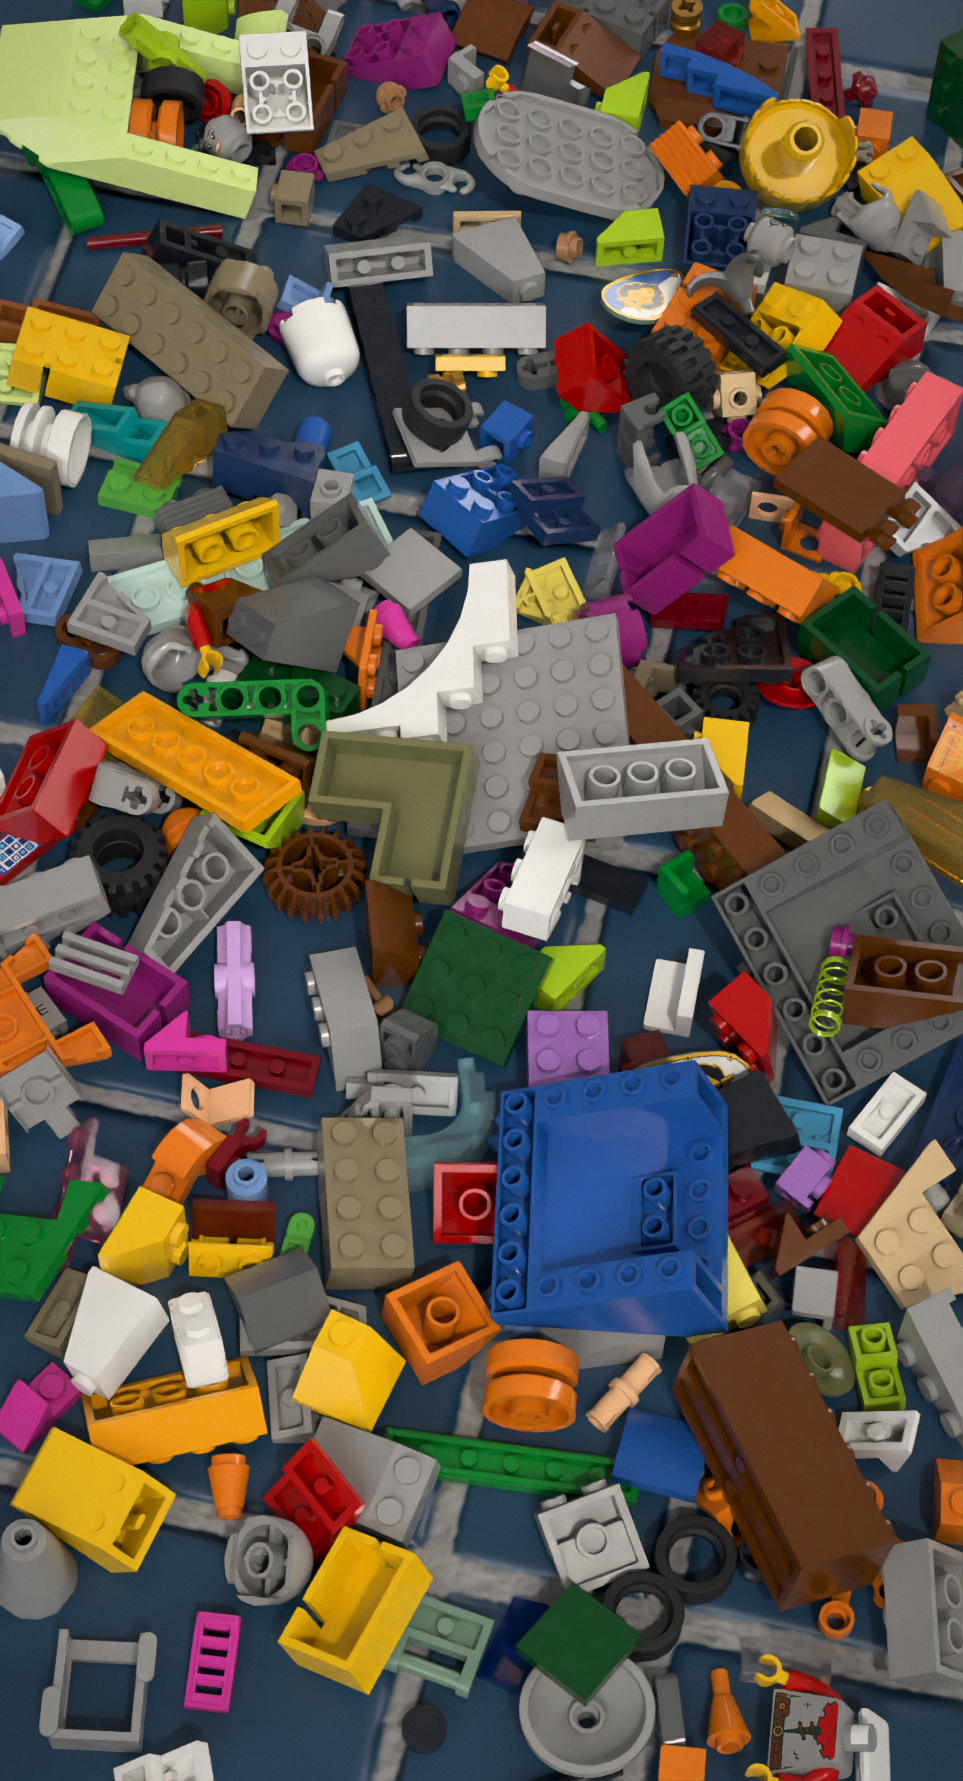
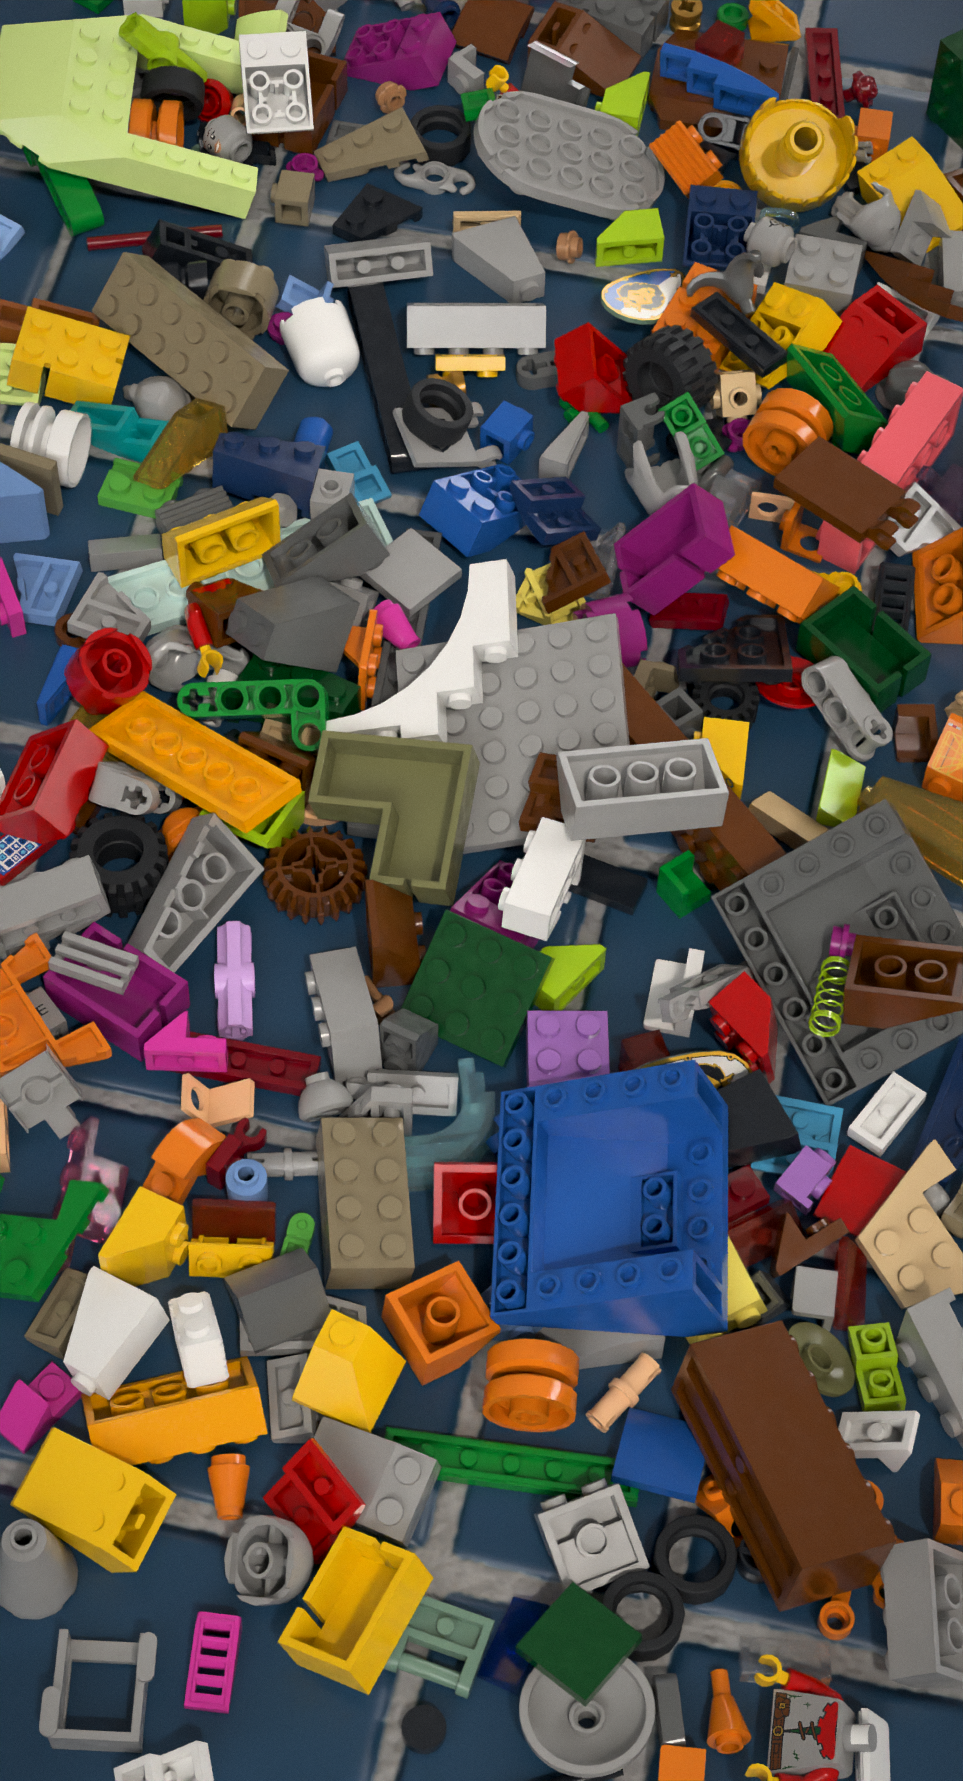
none -> red brick [64,627,152,715]
none -> light grey brick [298,1072,354,1122]
none -> reddish brown wing [542,531,611,614]
none -> light grey hinge [658,964,754,1023]

